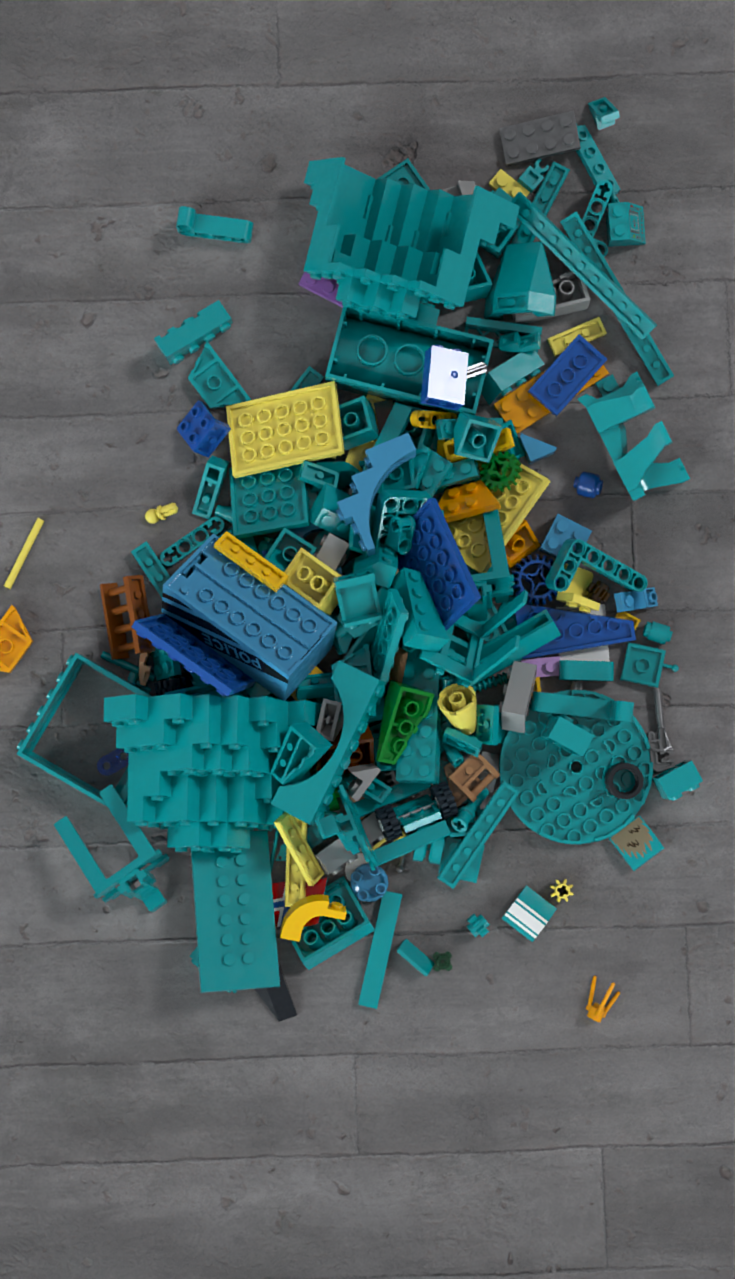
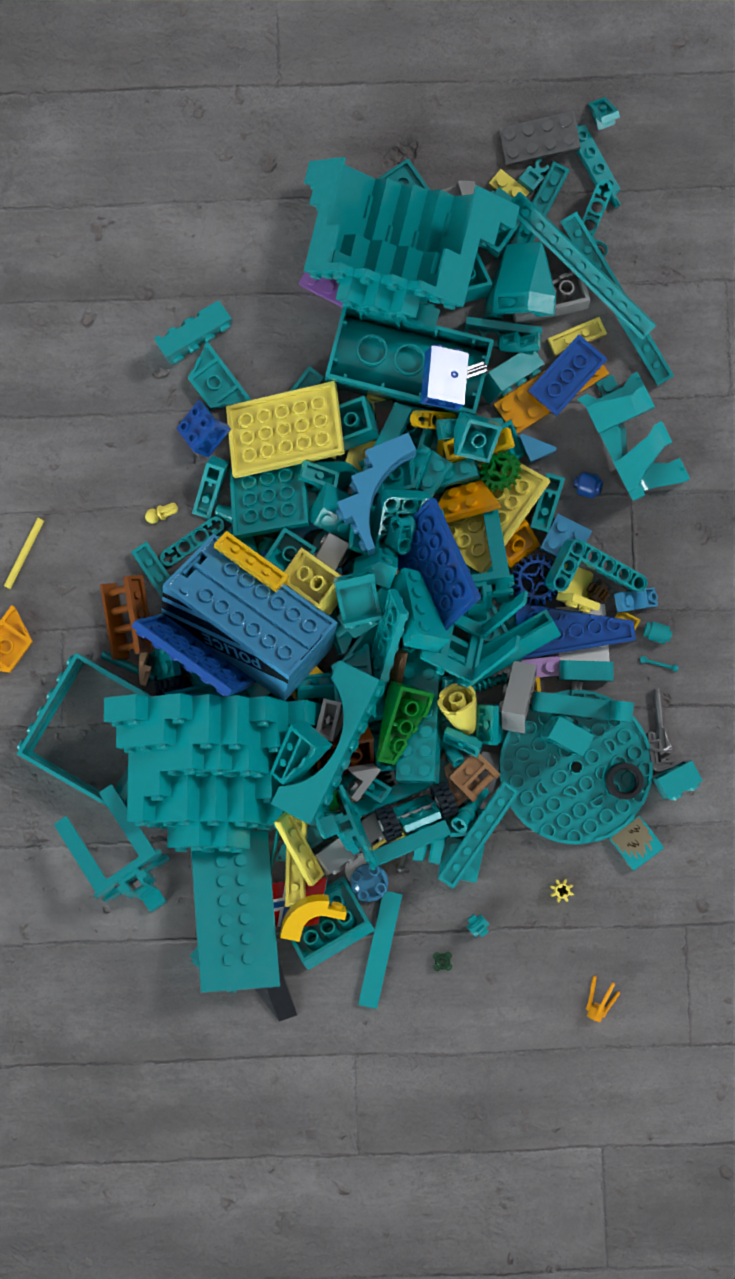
clear blue plate [97,748,129,776] -> none
teal hand [128,672,151,693] -> none
teal beam [176,206,254,243] -> none
teal slope [397,939,434,976] -> none
slope [501,885,557,942] -> none
teal slope [605,202,646,247] -> none
teal tile [620,642,666,688] -> none
none -> teal slope [530,473,565,533]

